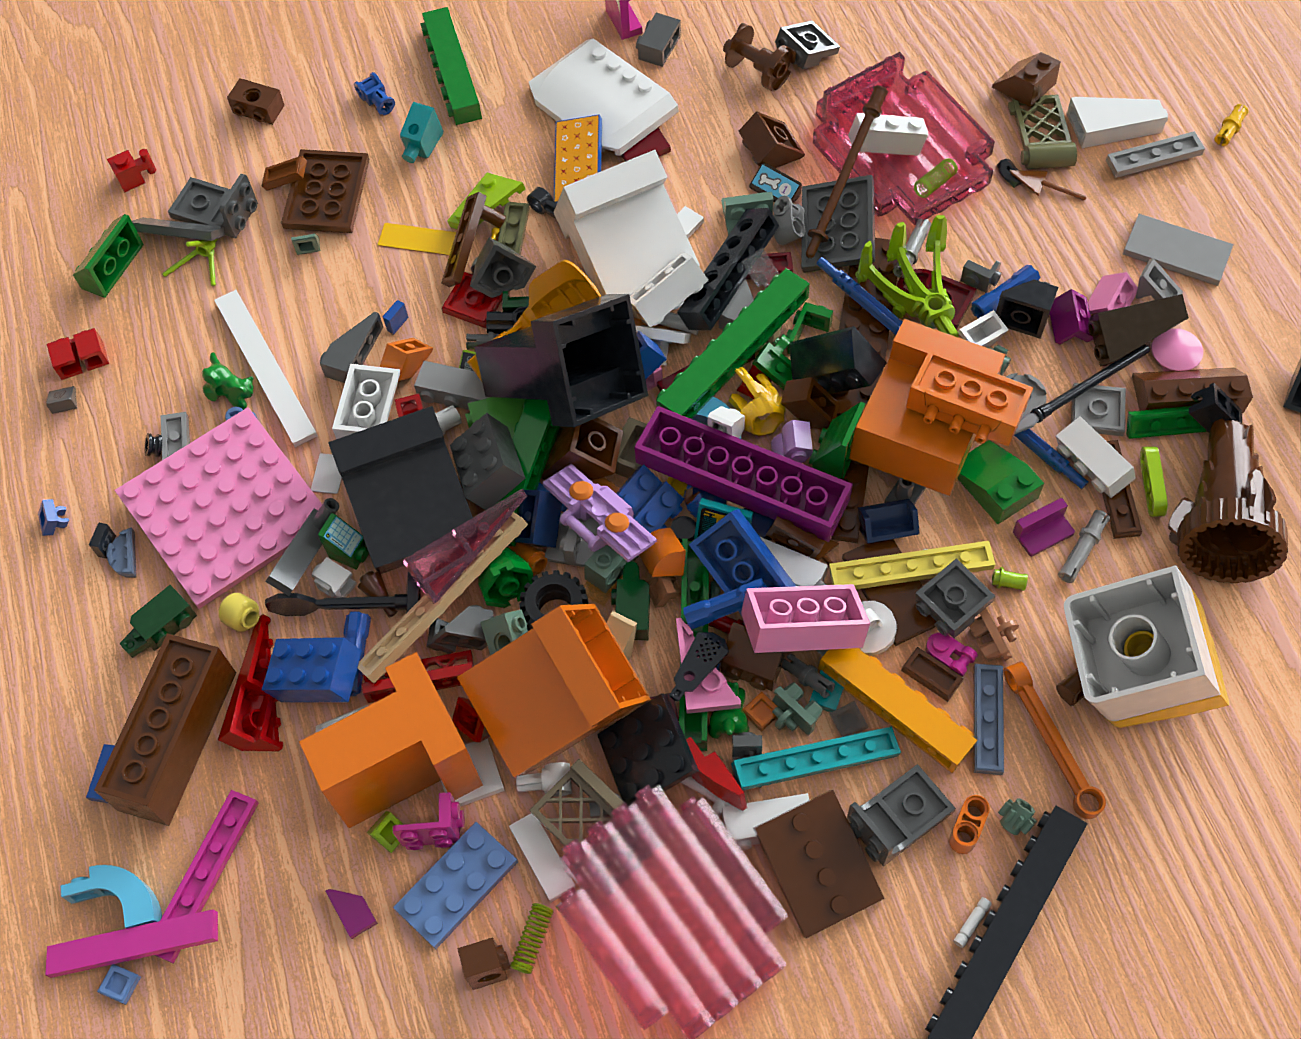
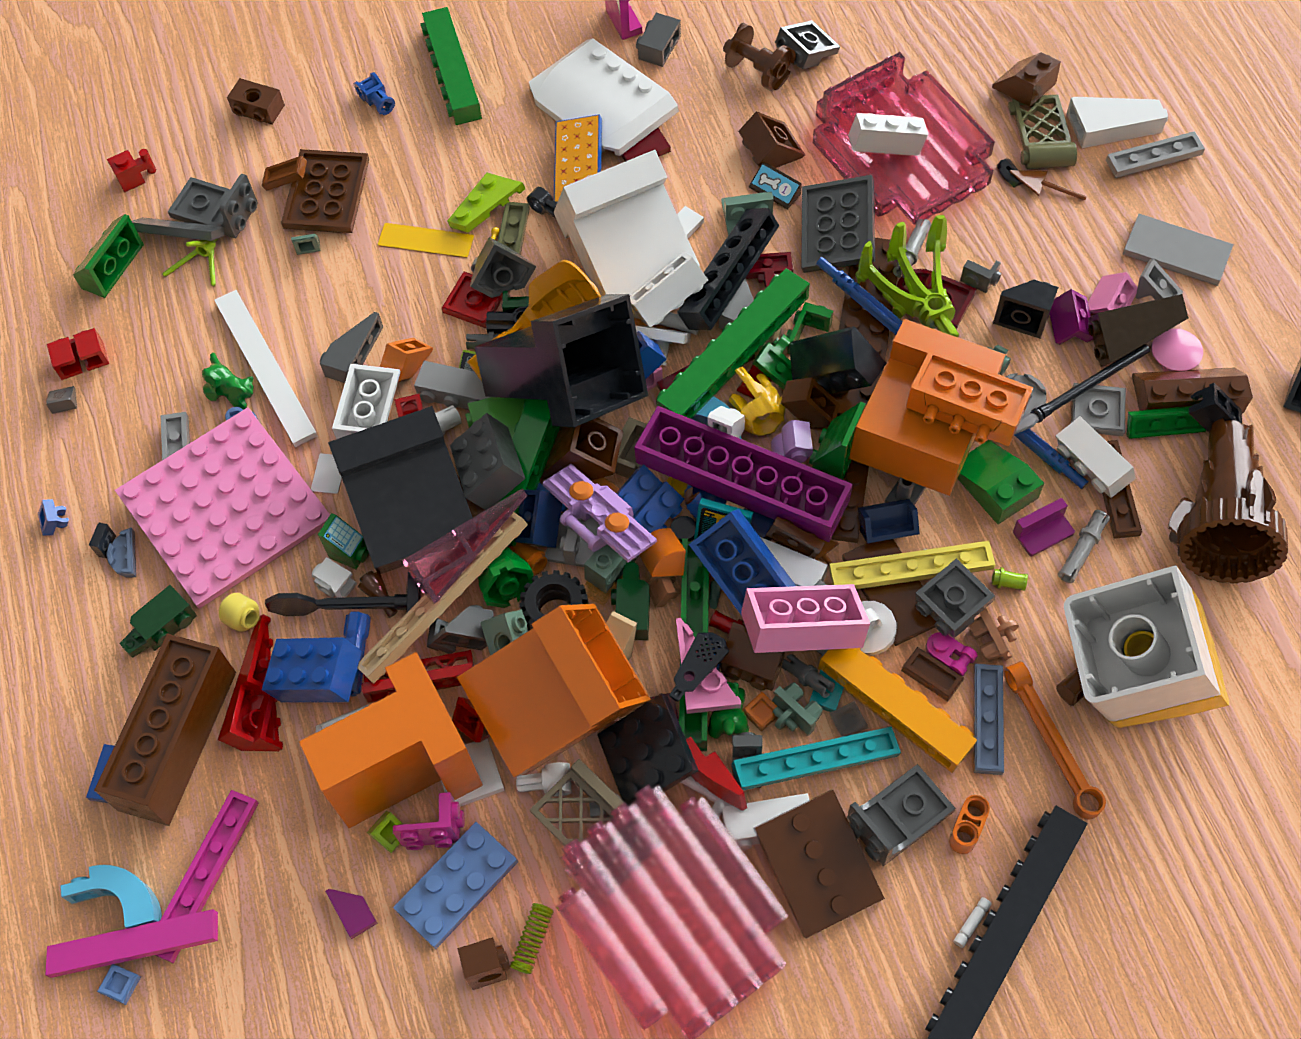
black bush [144,433,162,457] -> none
dark grey piece [265,498,339,596] -> none
blue tile [383,300,409,335] -> none
teal torso [400,102,444,163] -> none
reddish brown piece [441,192,506,287] -> none
white tile [509,813,576,903] -> none
blue axle [683,578,766,630] -> none
clear bracket [742,248,779,287] -> none
light grey piece [773,195,805,246] -> none
reddish brown bar [806,85,888,259] -> none
lime piece [914,158,958,198] -> none
white slope [957,310,1008,348] -> none
blue axle [971,265,1041,319] -> none
sand green gear [998,798,1037,835] -> none
lime beam [1140,447,1168,517] -> none
yellow pin [1214,104,1249,146] -> none

